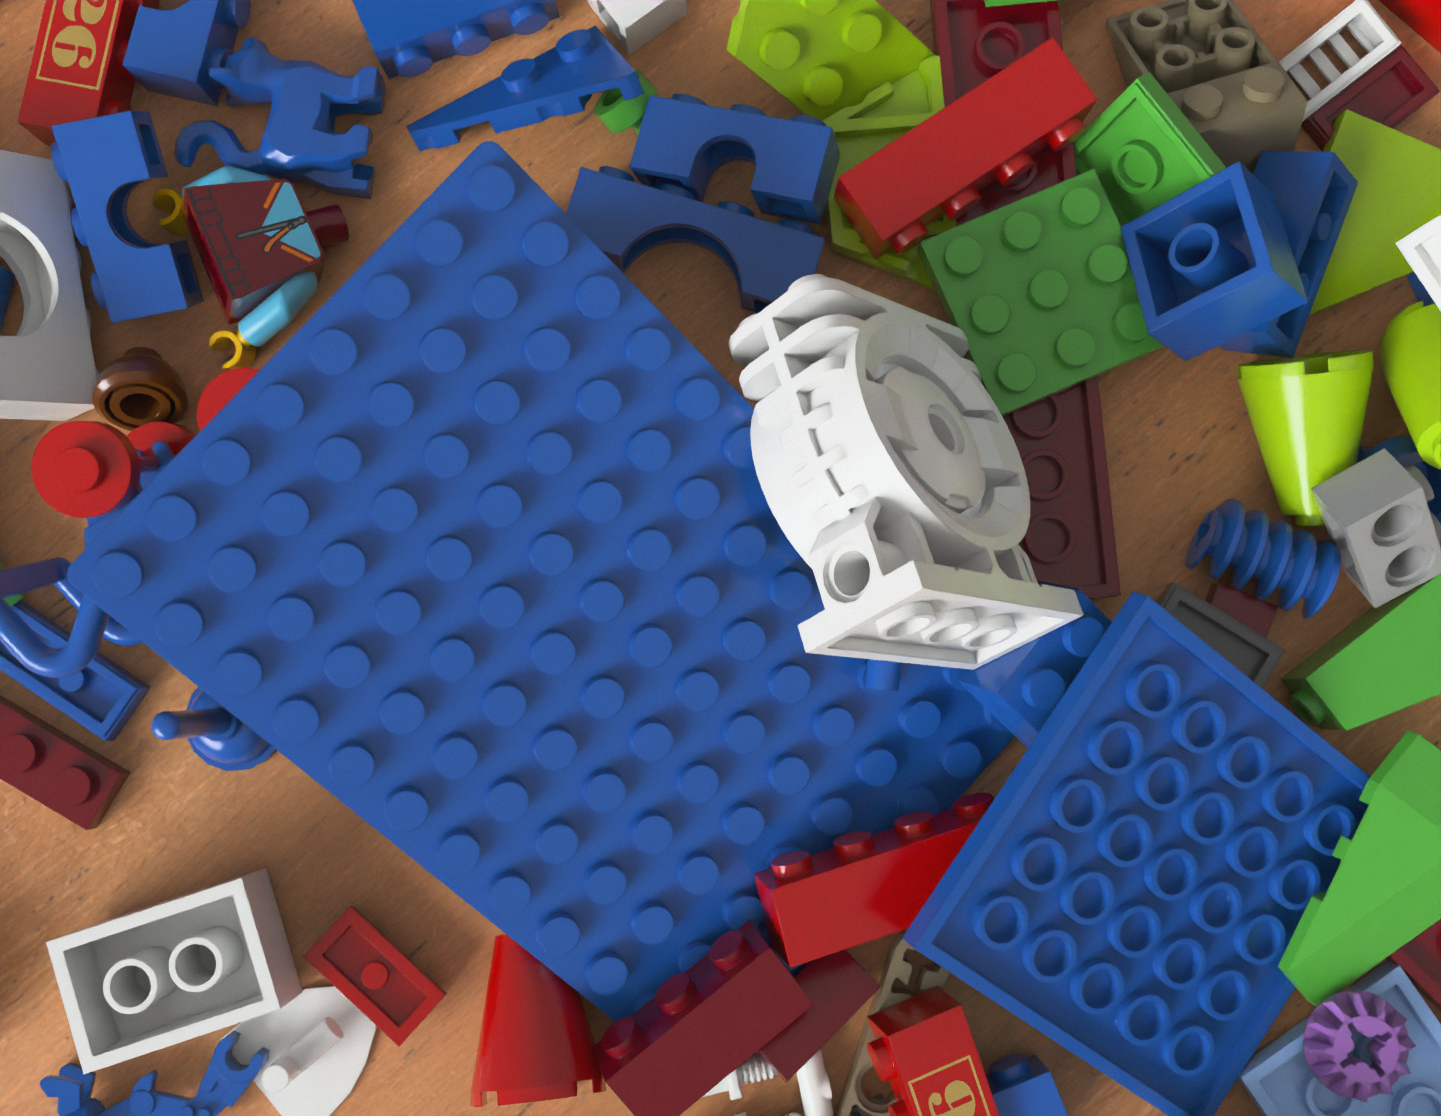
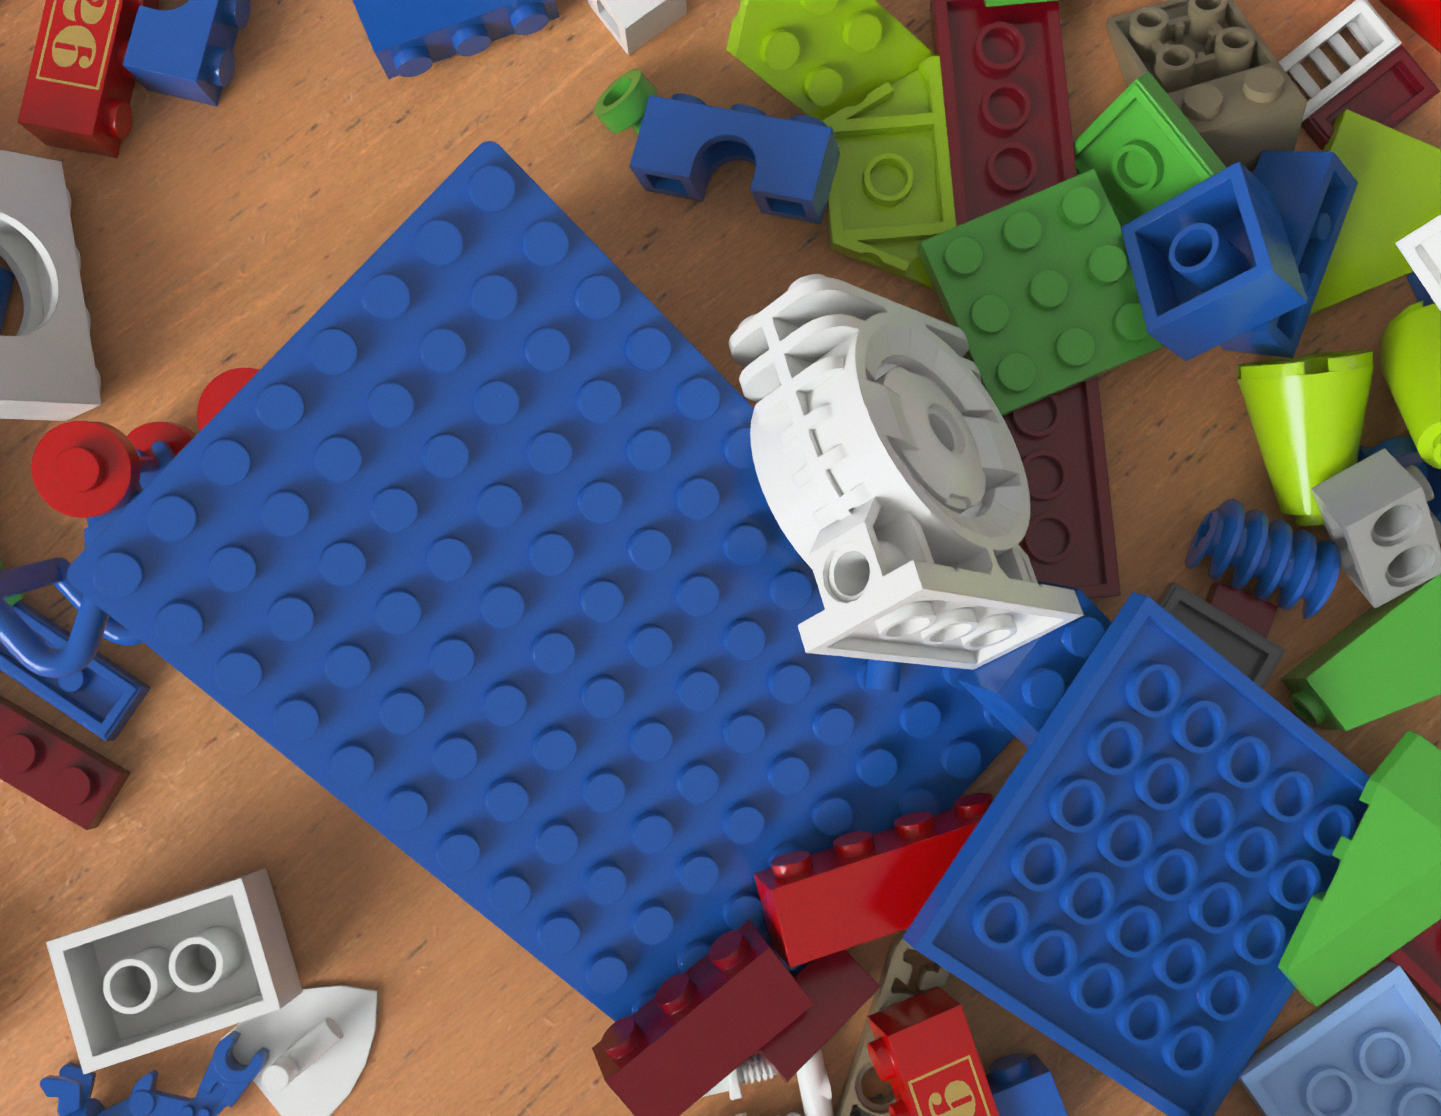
blue arch [51,111,204,323] -> none
reddish brown brick [92,347,188,431] -> none
blue piece [151,687,277,771] -> none
torso [153,166,349,370] -> none
blue animal [174,38,386,199] -> none
red plate [303,906,447,1047] -> none
blue wing [406,25,644,152] -> none
red cone [471,934,606,1107] -> none
blue arch [566,166,825,313] -> none
red brick [833,37,1098,259] -> none
medium lavender gear [1303,990,1416,1103] -> none

